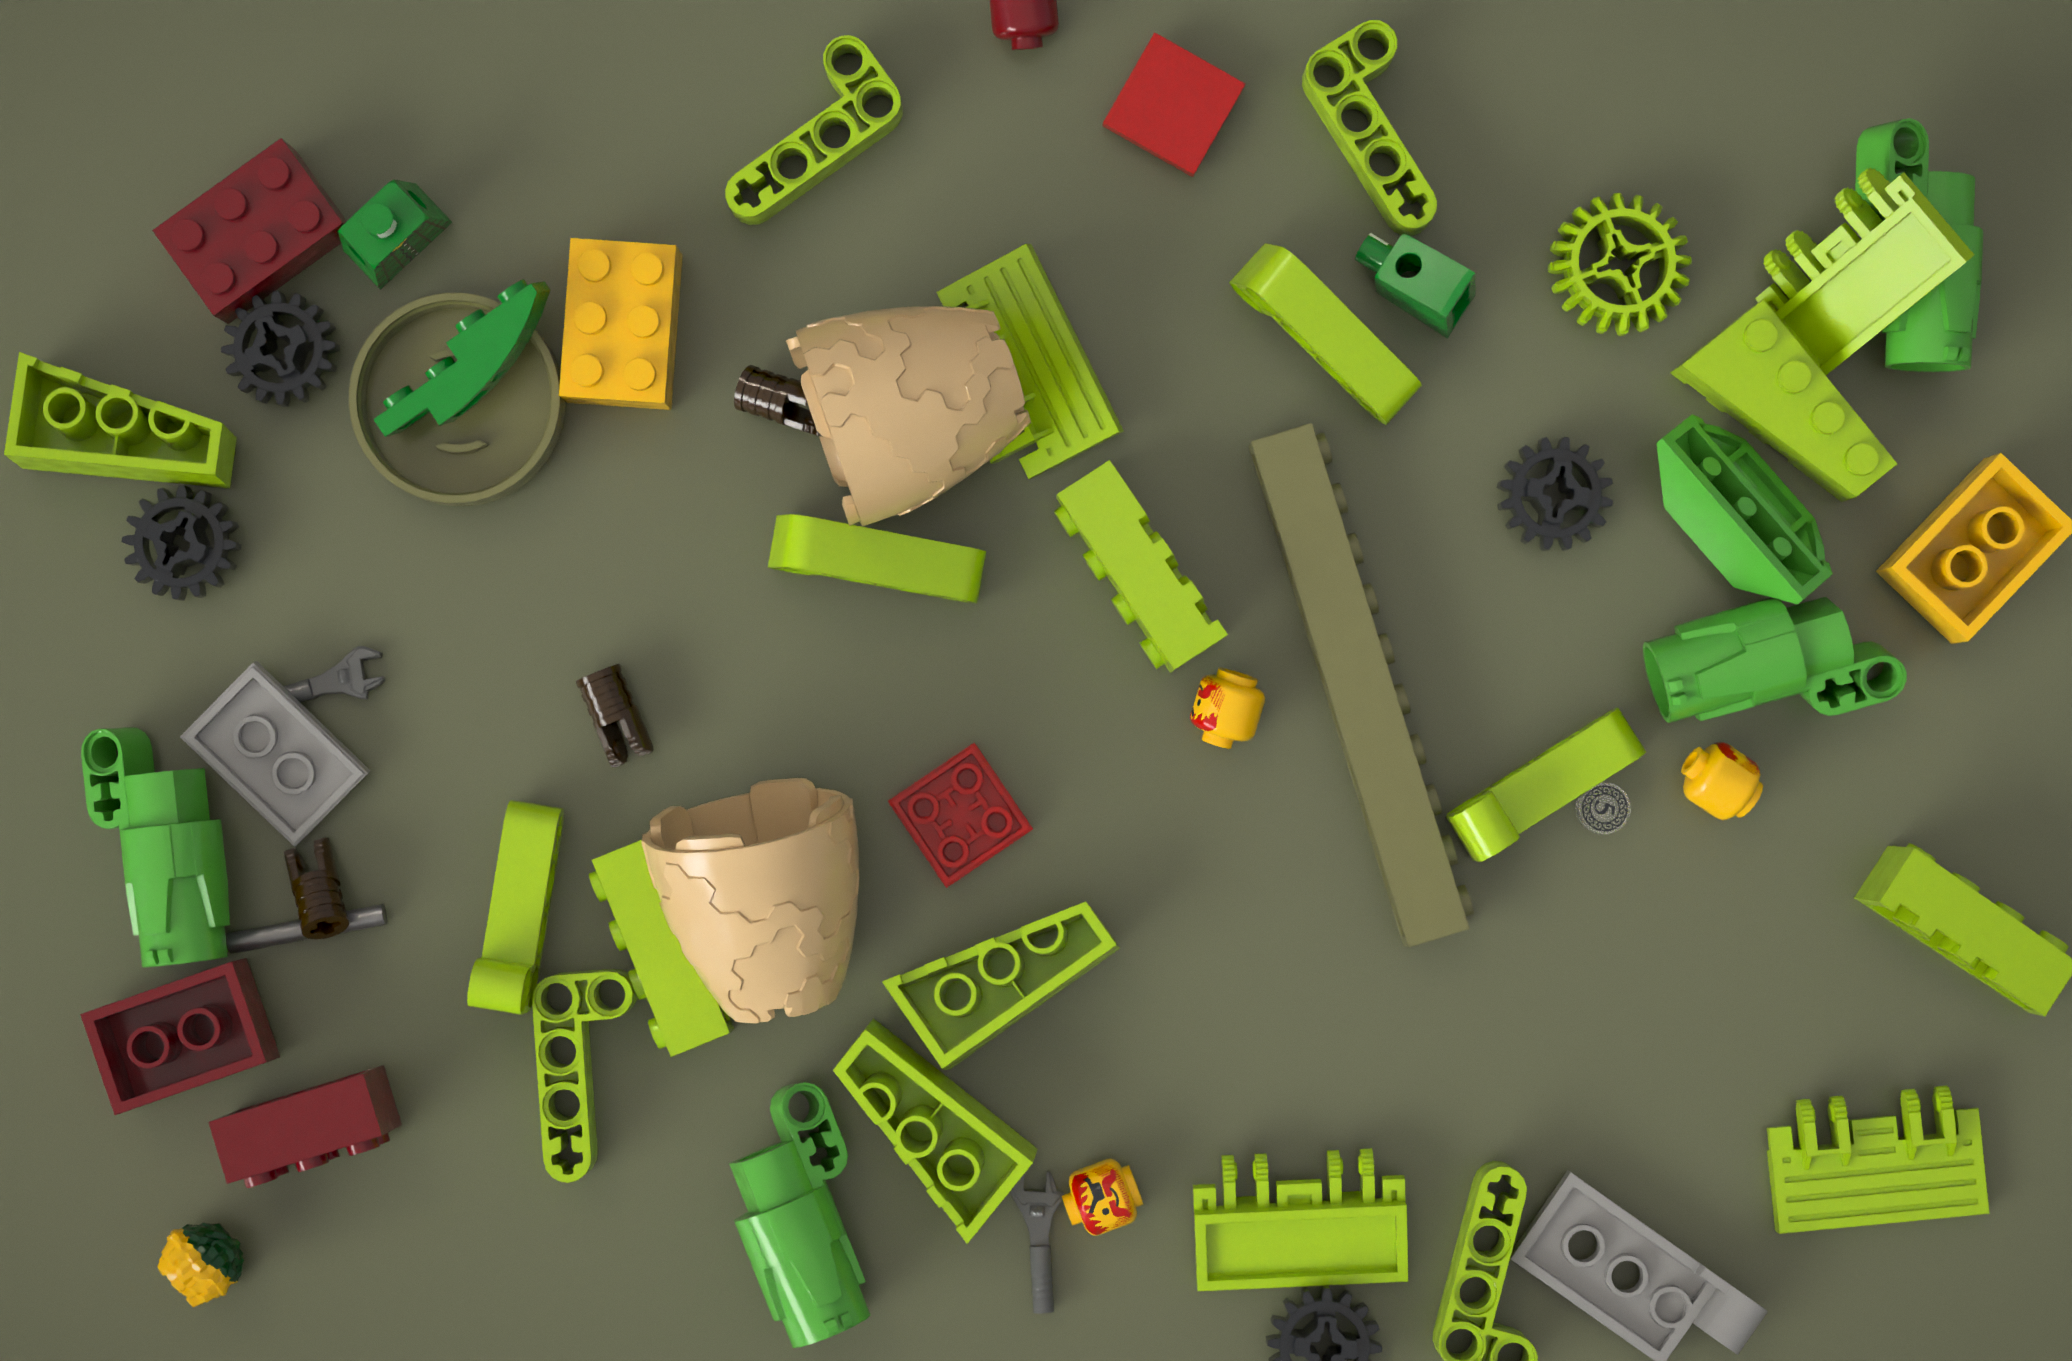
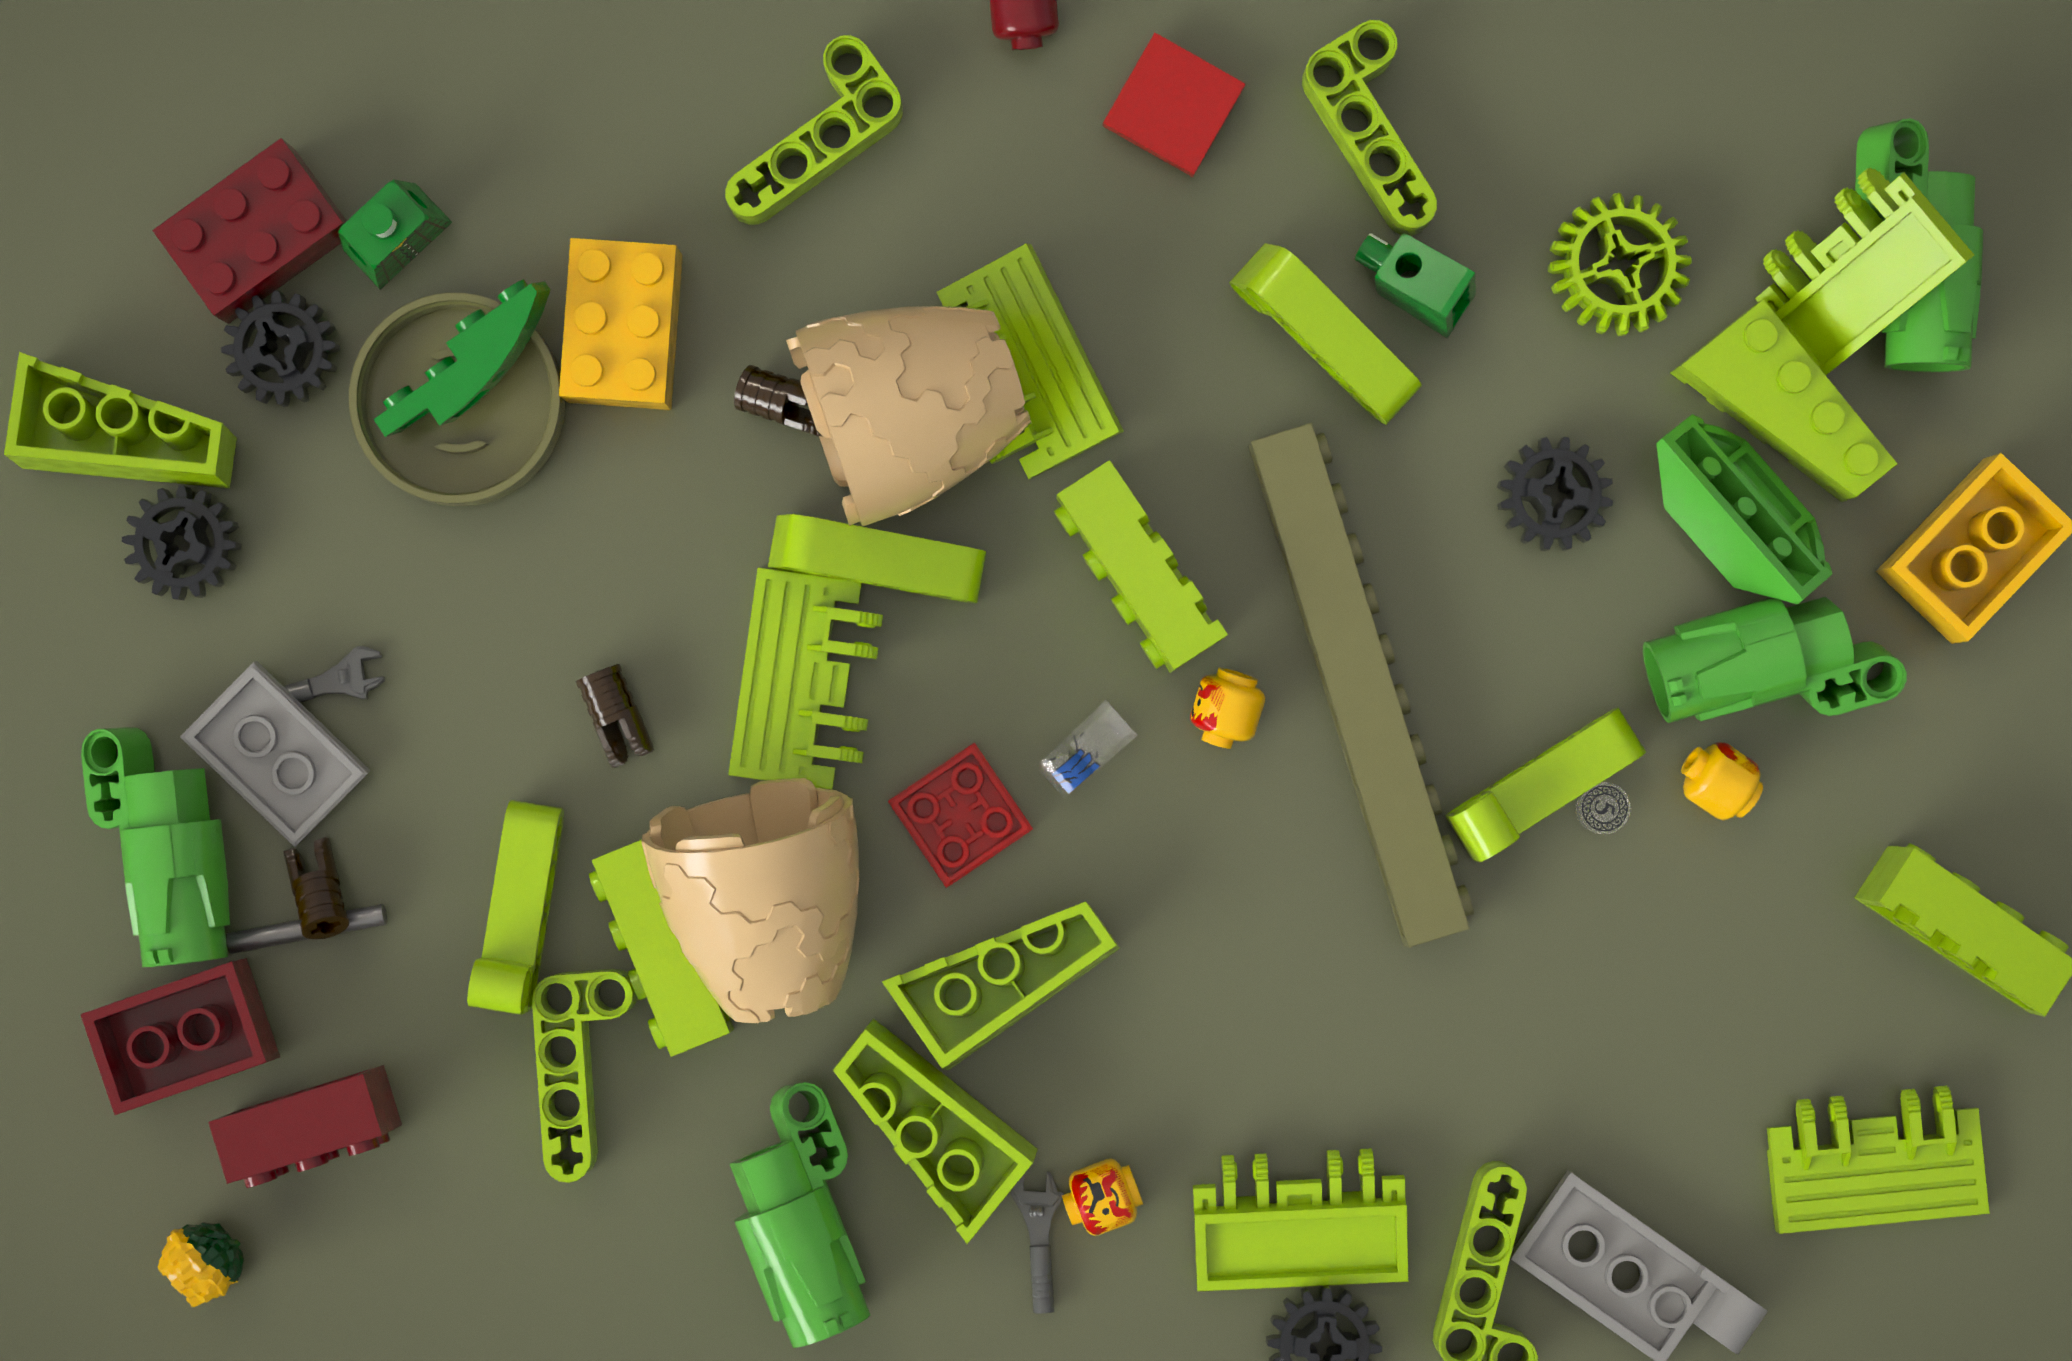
none -> lime hinge [728,568,883,790]
none -> clear leg [1036,700,1138,798]

